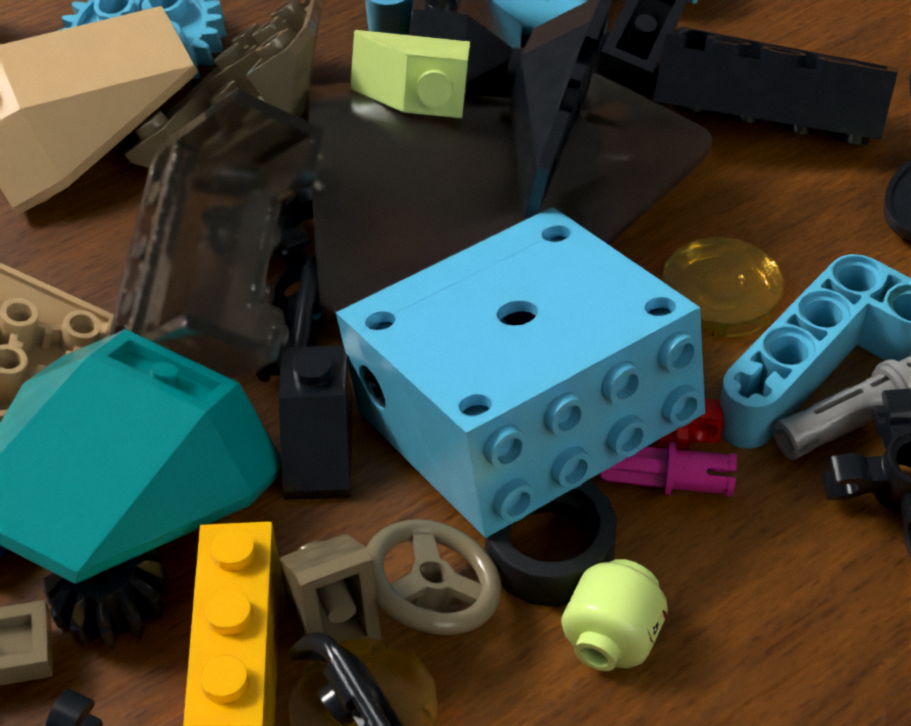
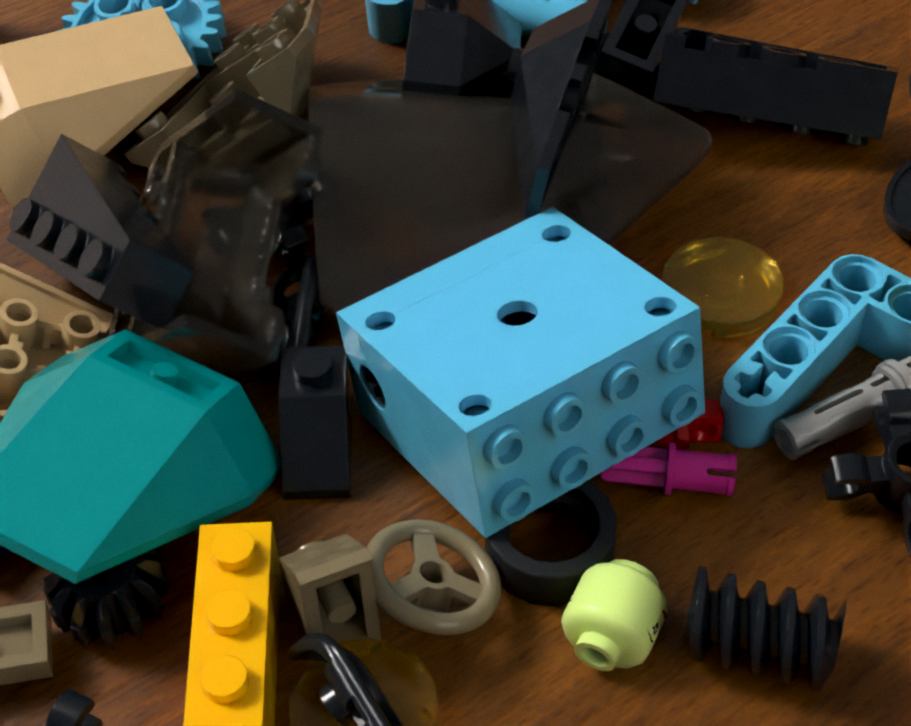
yellowish green slope [350,30,470,118] -> none
none -> black wedge [7,134,195,331]
none -> black piece [684,566,847,692]

